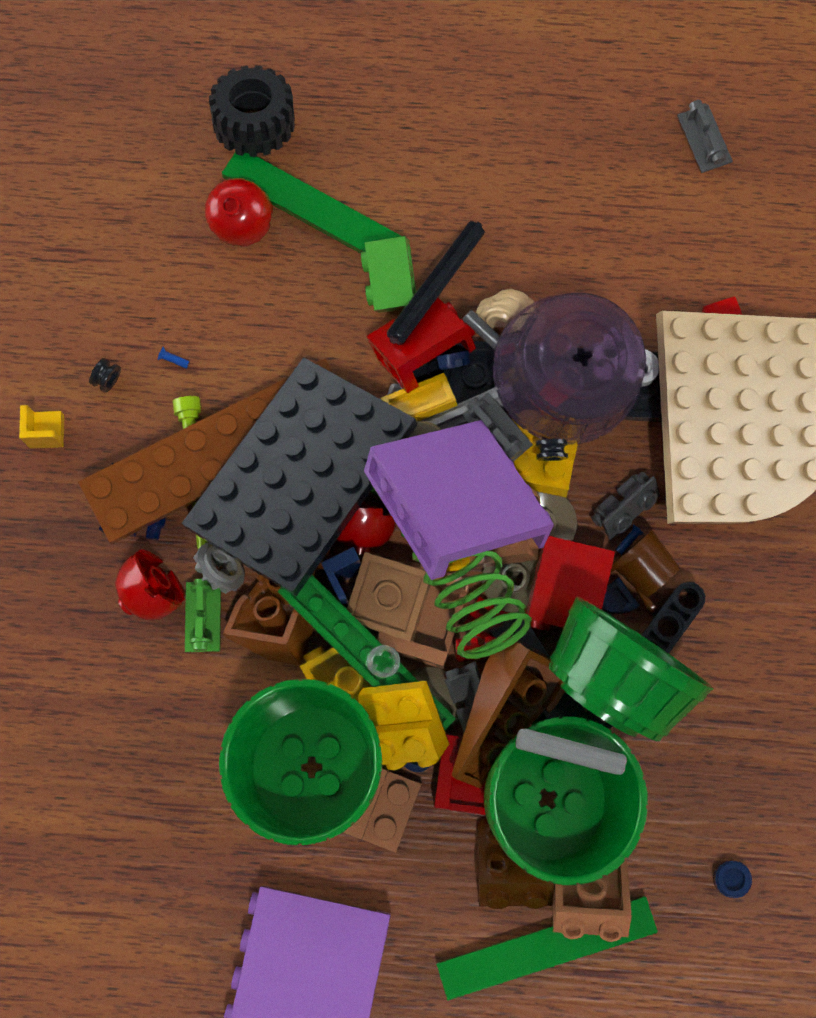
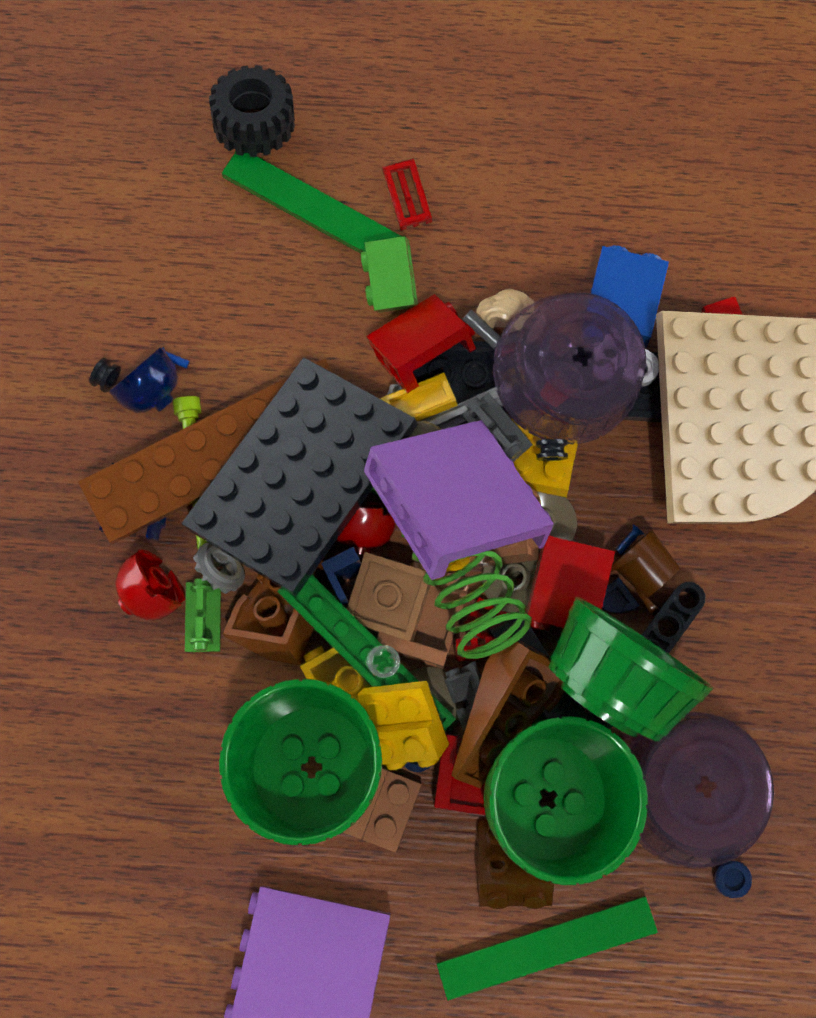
yellow panel [19,405,64,448] -> none
red cylinder [205,178,273,247] -> none
black axle [387,221,485,345] -> none
dark blue tile [435,351,471,371] -> none
light grey axle [516,728,627,775] -> none
nougat plate [553,861,632,942] -> none
dark grey hinge [591,472,660,541] -> none
dark grey hinge [677,99,733,173] -> none
none -> clear blue cylinder [109,347,178,413]
none -> red tile [382,159,432,231]
none -> blue brick [581,245,669,348]
none -> clear purple piece [629,712,774,869]

